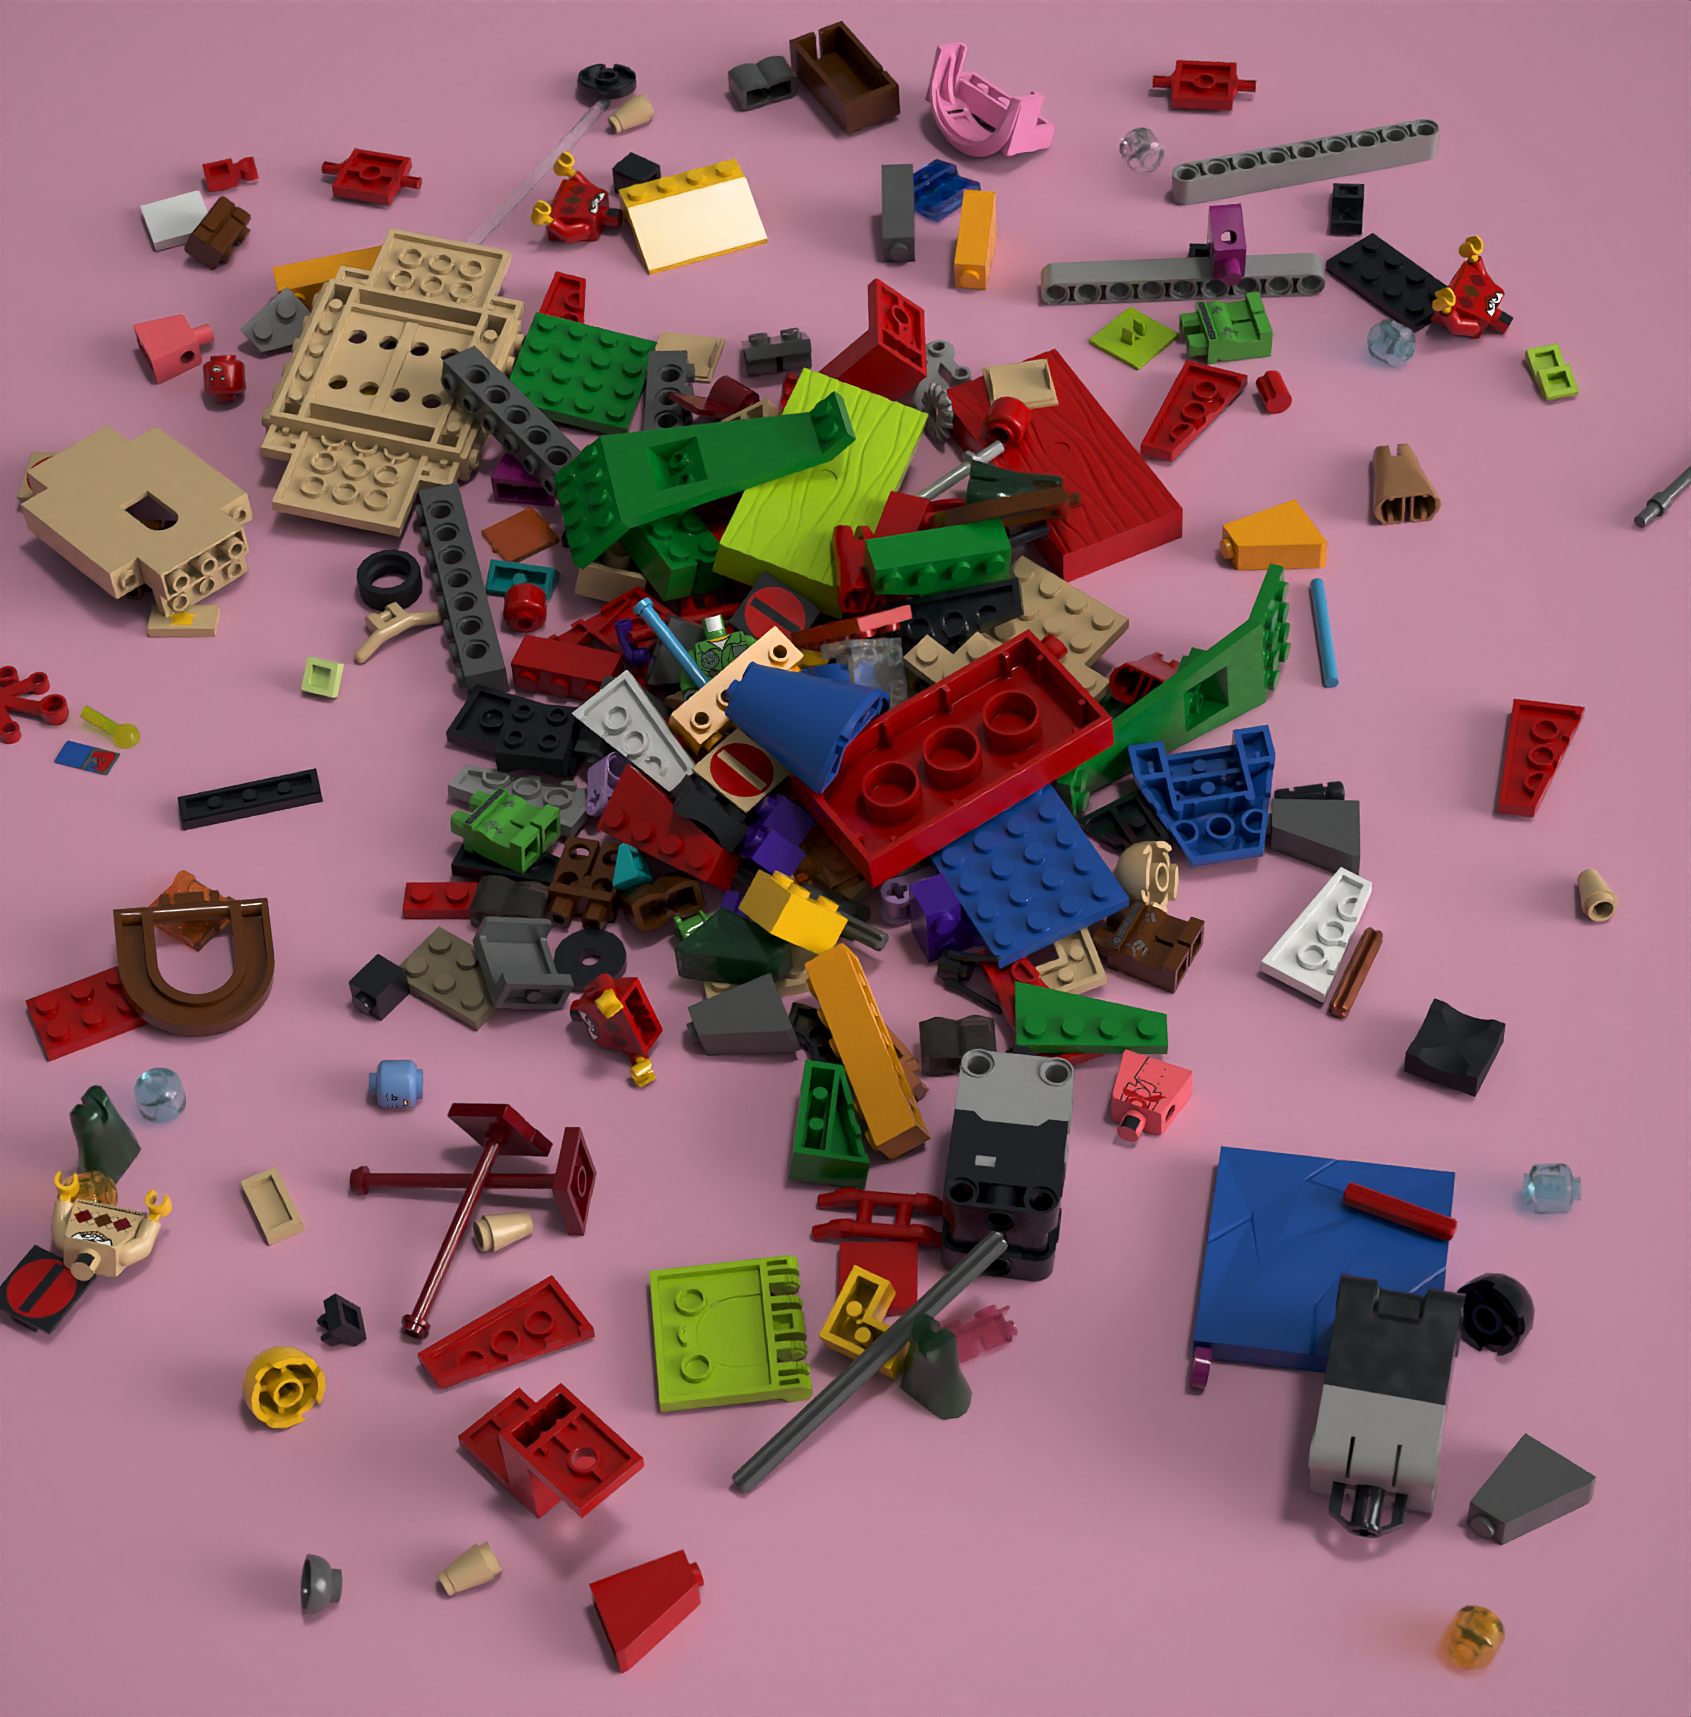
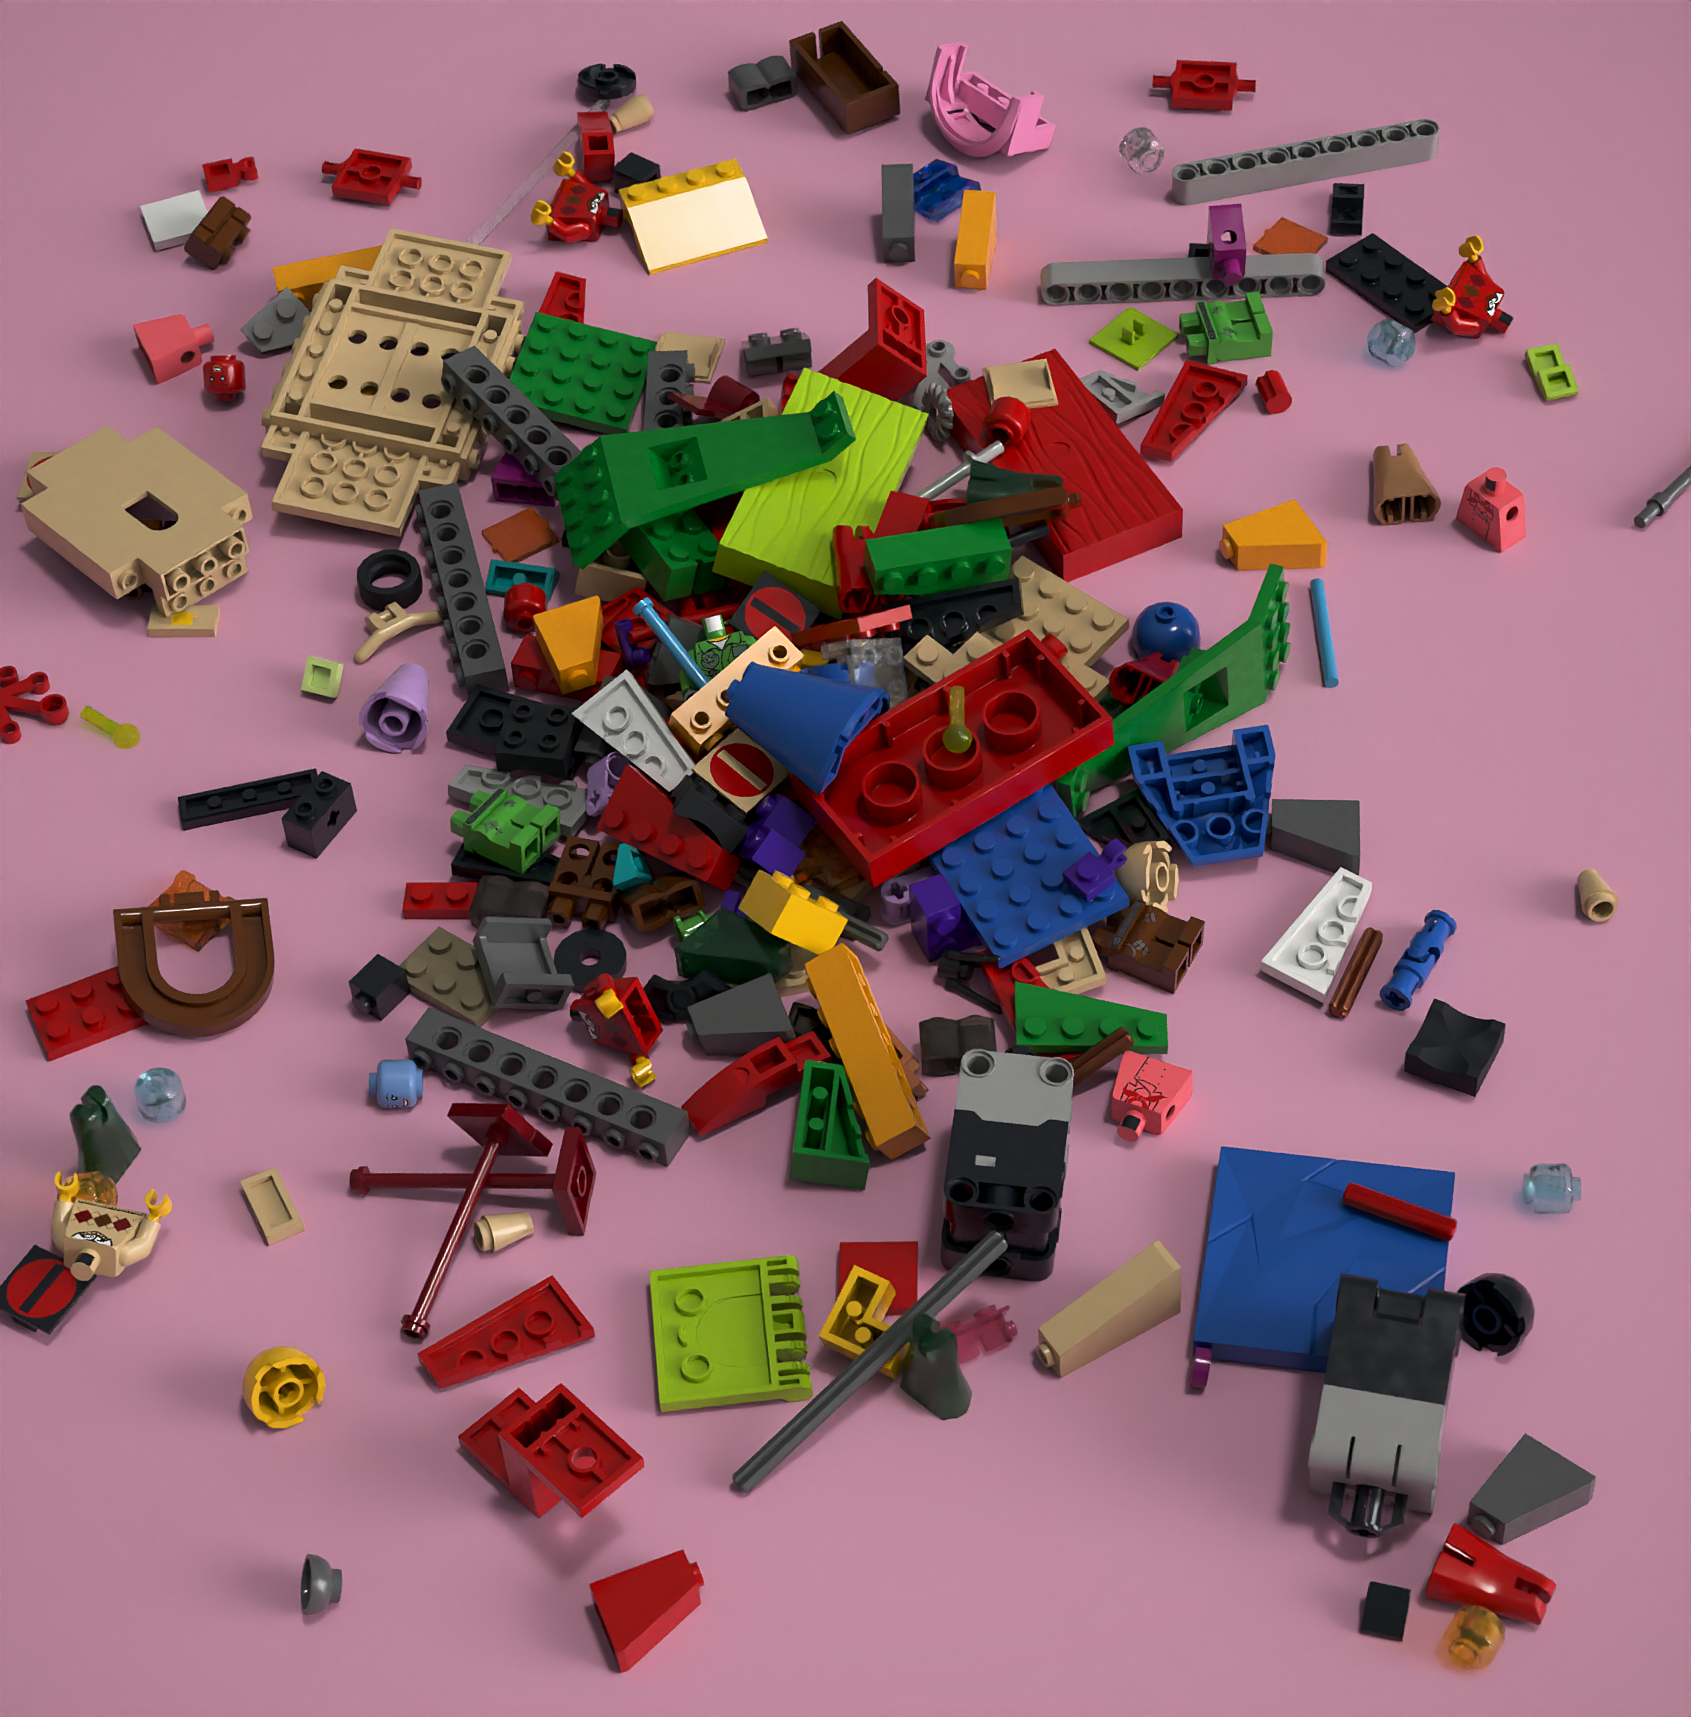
sticker [54,741,121,775] -> none
black tile [317,1293,367,1347] -> none
tan cone [438,1541,503,1596] -> none
red piece [812,1187,944,1249] -> none
black axle [1274,781,1345,800] -> none
red wing [1498,698,1585,818] -> none
none -> black brick [281,771,357,858]
none -> lavender cone [358,663,429,753]
none -> dark grey brick [405,1007,691,1167]
none -> light orange slope [533,595,604,694]
none -> red slope [577,112,615,181]
none -> black tile [643,968,732,1021]
none -> red slope [681,1031,832,1137]
none -> clear neon green bar [943,686,972,753]
none -> tan slope [1036,1240,1181,1379]
none -> dark purple plate [1062,838,1127,903]
none -> copper axle [1070,1027,1134,1087]
none -> light grey wing [1079,370,1165,424]
none -> blue cylinder [1132,601,1201,663]
none -> clear orange piece [1253,217,1328,255]
none -> black slope [1360,1581,1411,1641]
none -> blue piece [1379,910,1457,1011]
none -> red piece [1424,1523,1556,1625]
none -> coral torso [1456,467,1526,553]

